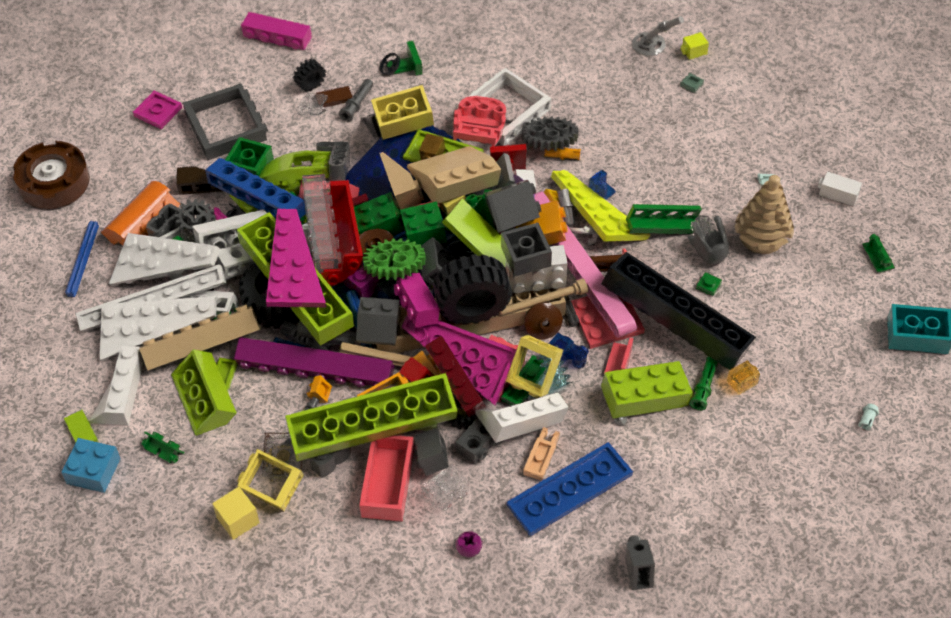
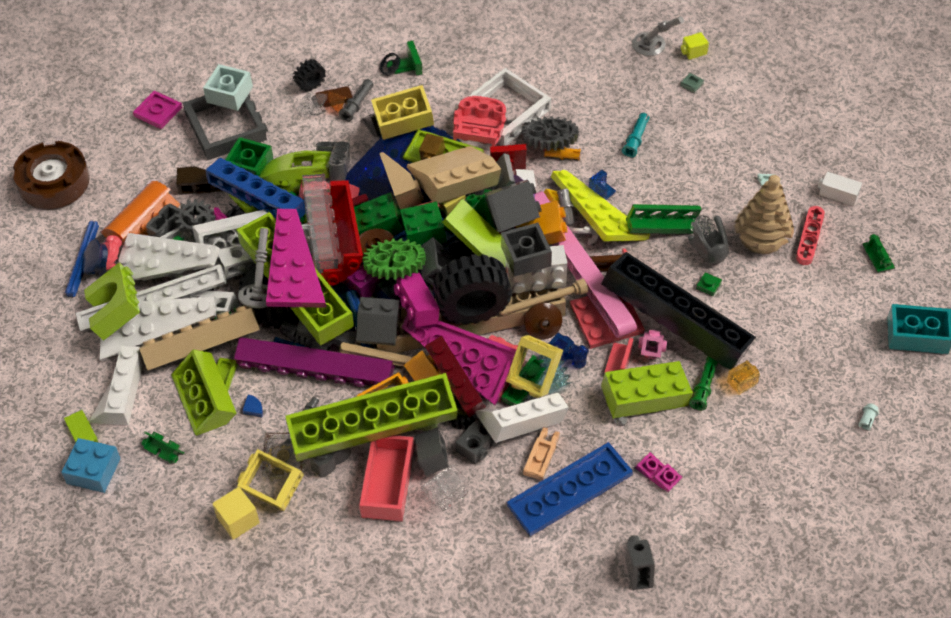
dark pink brick [241,12,312,50] -> none
light orange tile [306,375,332,403] -> none
red brick [399,357,435,382] -> none
magenta piece [456,531,483,558] -> none
dark grey axle [564,295,579,327] -> none
none -> dark blue piece [82,235,122,277]
none -> lime arch [84,262,140,341]
none -> light aqua brick [203,64,253,111]
none -> light grey dish [238,228,268,308]
none -> blue tile [242,394,263,417]
none -> clear orange tile [328,91,346,113]
none -> teal pin [622,113,650,158]
none -> dark pink slope [635,452,683,492]
none -> bright pink brick [638,330,667,359]
none -> coral beam [796,206,825,265]

